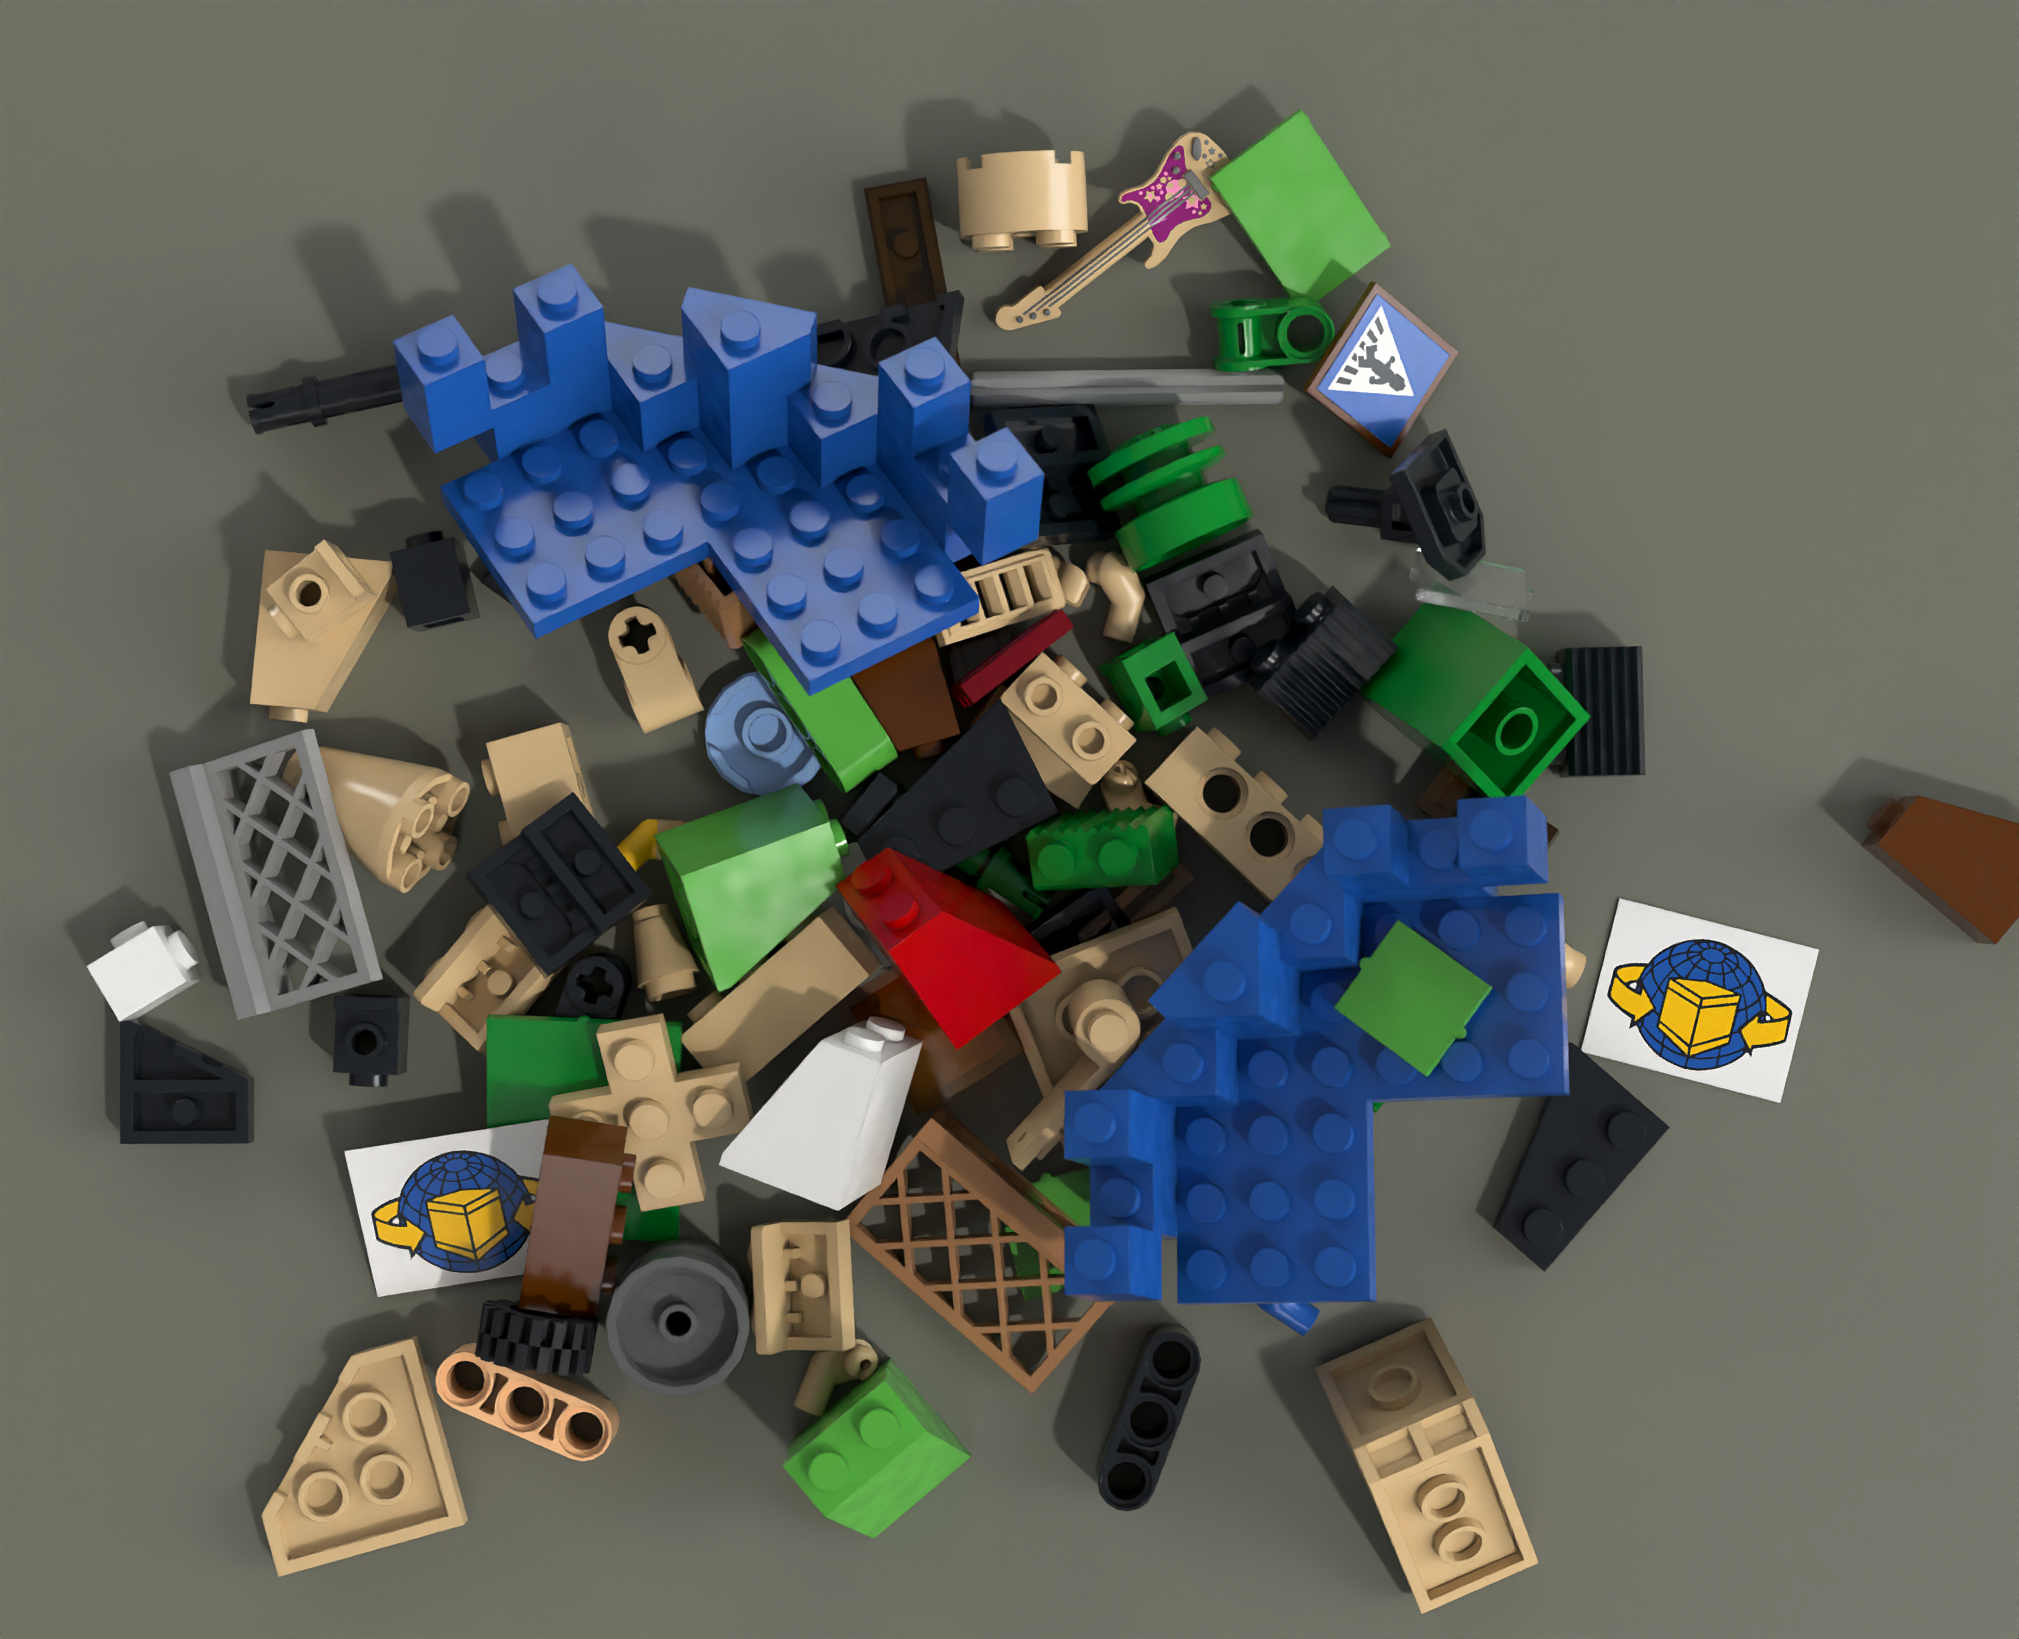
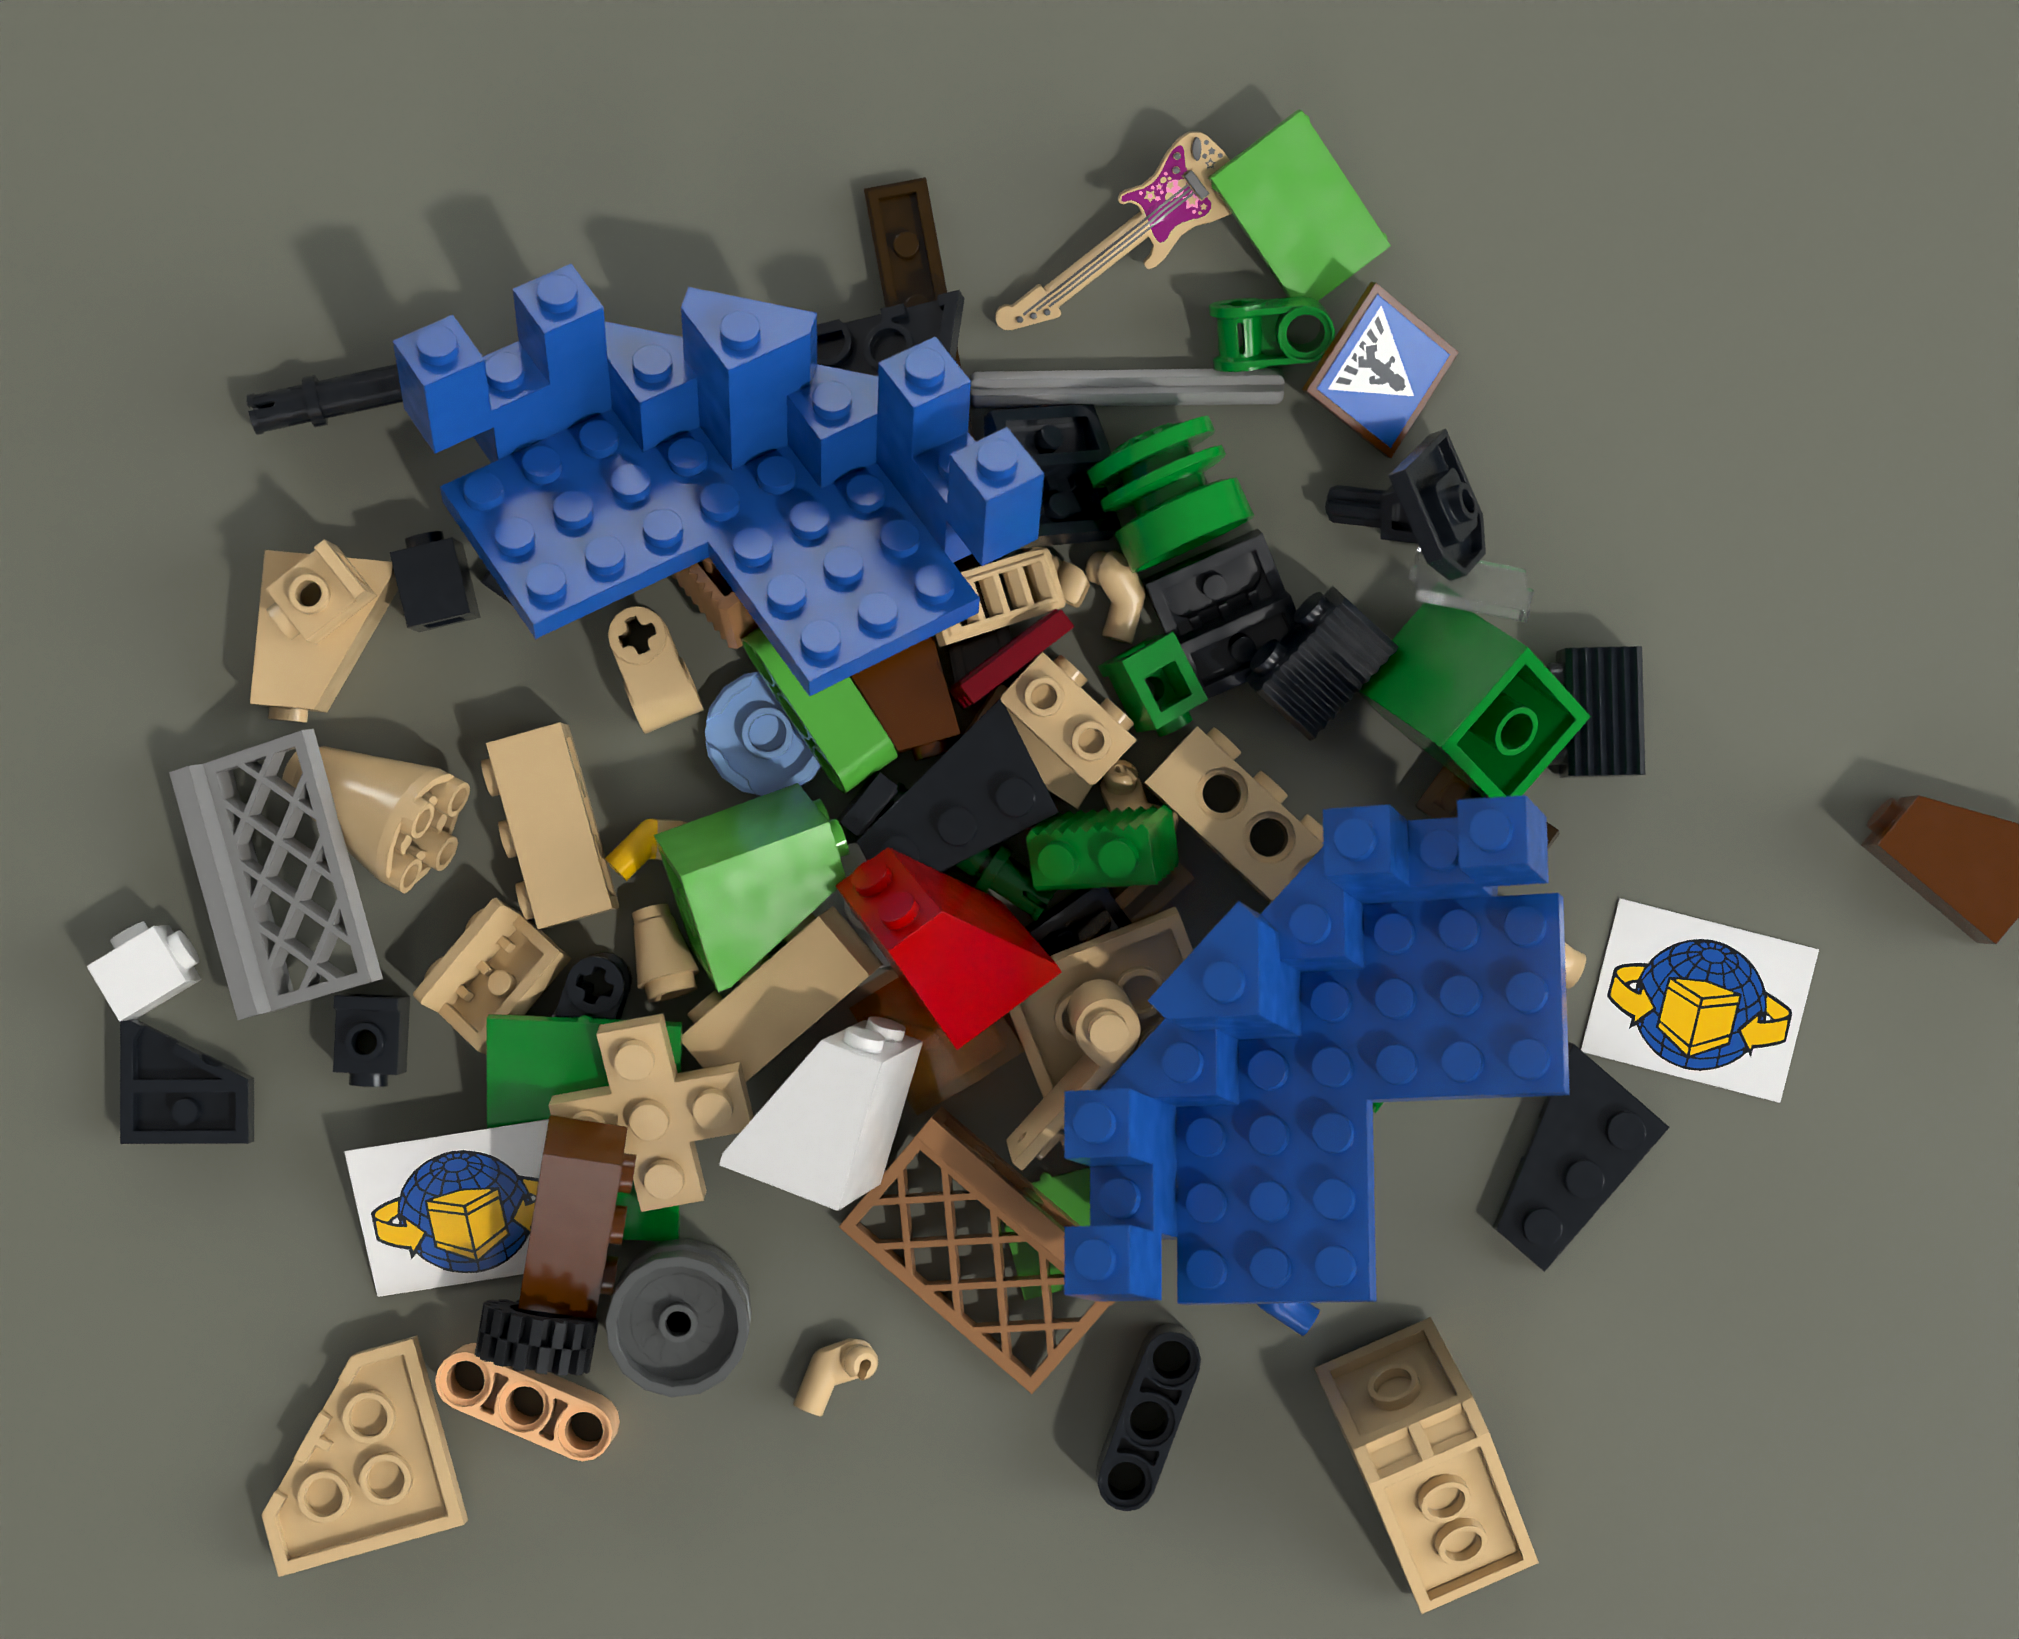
black slope [466,792,653,979] -> none
tan bracket [747,1219,856,1355] -> none
bright green slope [782,1357,972,1539] -> none
tan brick [956,150,1088,253] -> none
bright green piece [1334,920,1493,1077] -> none

